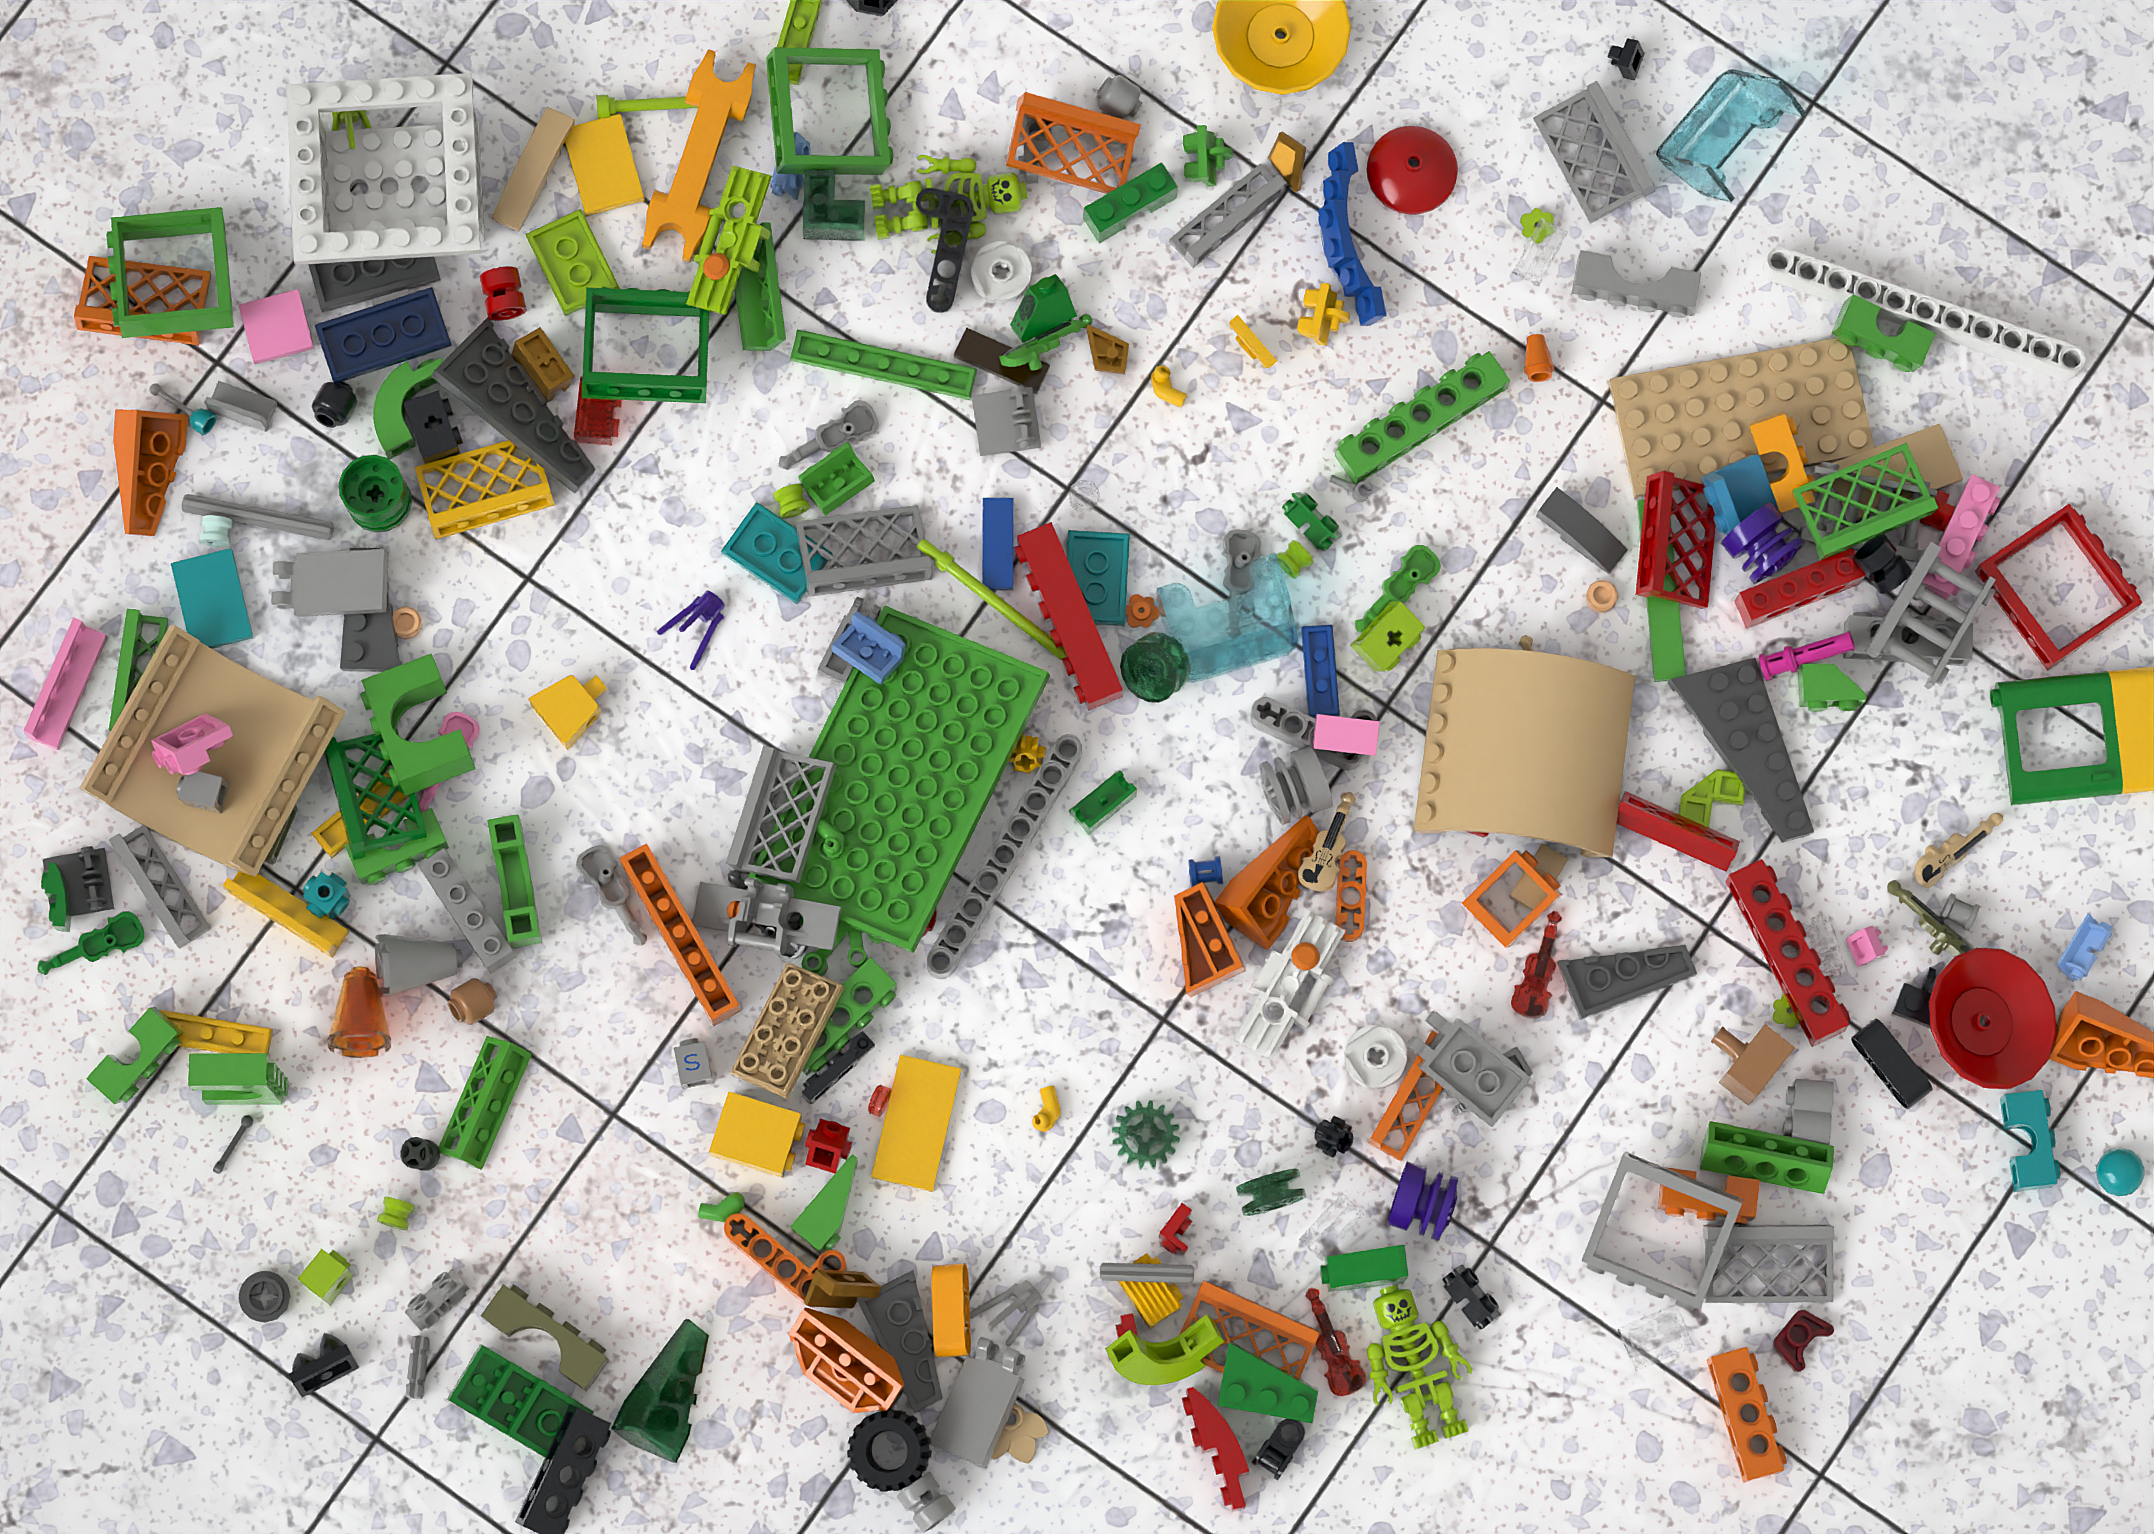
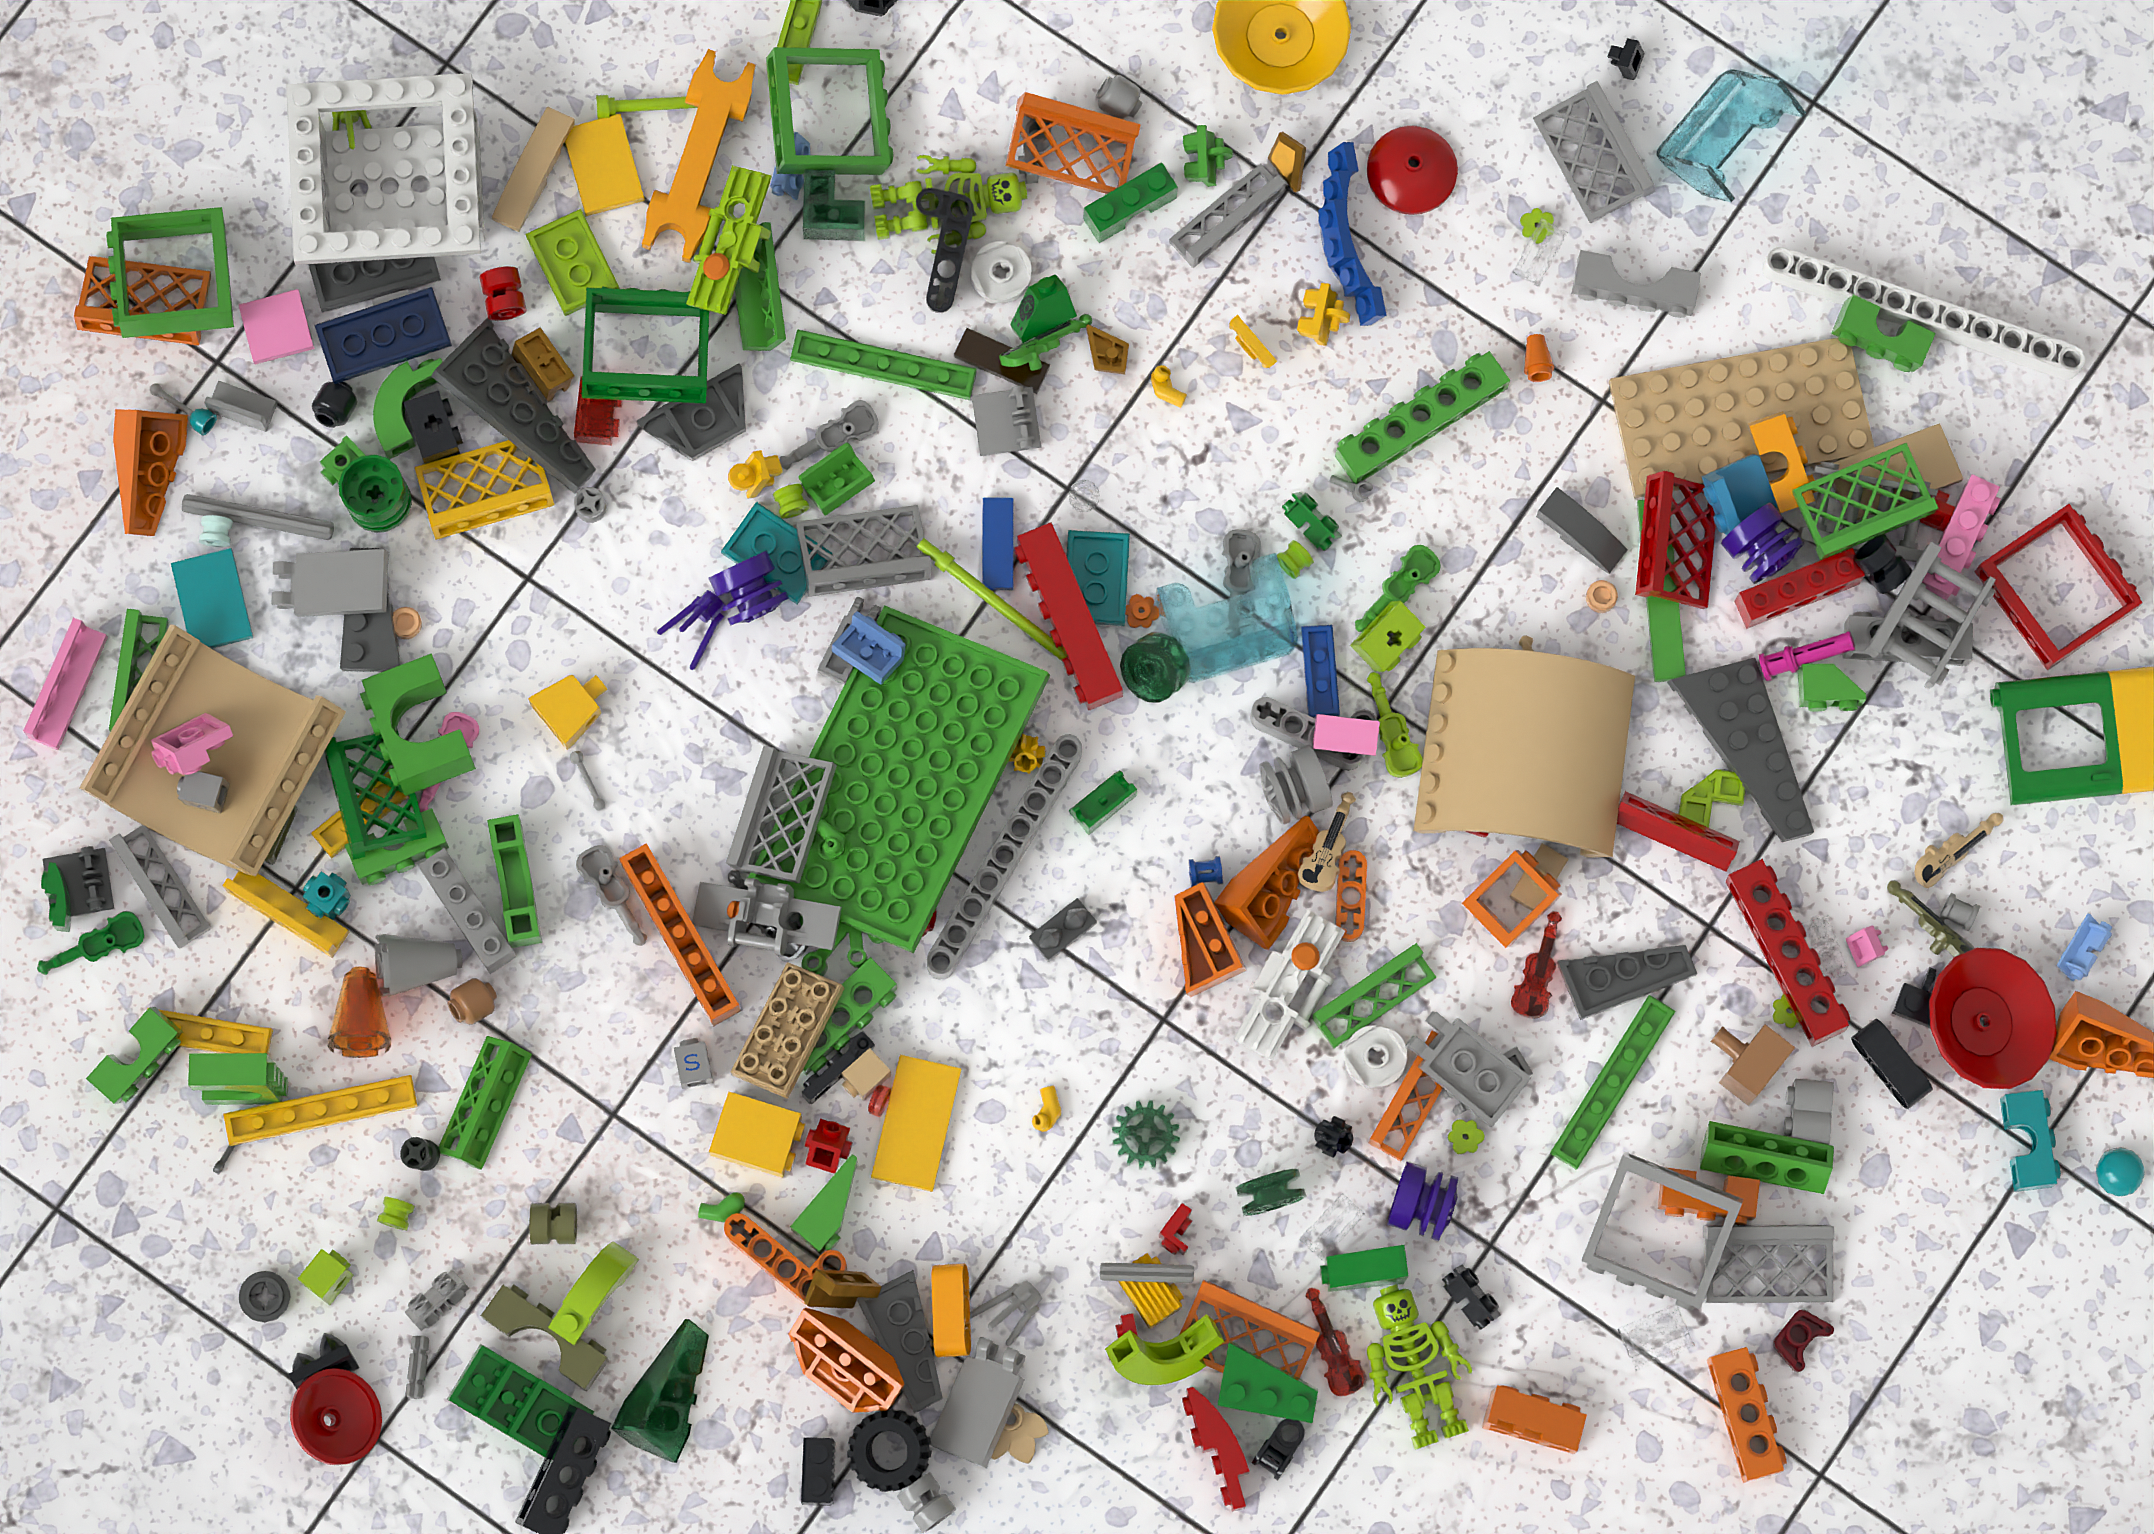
none -> yellow tile [223,1075,418,1146]
none -> red dish [290,1369,382,1465]
none -> bright green brick [320,435,366,486]
none -> olive wheel [529,1203,577,1245]
none -> lime arch [548,1241,639,1345]
none -> light grey hinge [570,751,606,810]
none -> light grey wheel [574,487,606,523]
none -> dark grey wing [636,363,746,461]
none -> dark purple wheel [708,550,789,626]
none -> yellow hips [728,450,783,499]
none -> black brick [801,1437,836,1506]
none -> tan brick [841,1048,891,1101]
none -> dark grey tile [1029,898,1097,962]
none -> bright green fence [1312,943,1436,1049]
none -> lime piece [1367,672,1423,778]
none -> lime plant [1447,1119,1485,1154]
none -> orange wedge [1482,1385,1587,1454]
none -> bright green tile [1550,995,1676,1170]

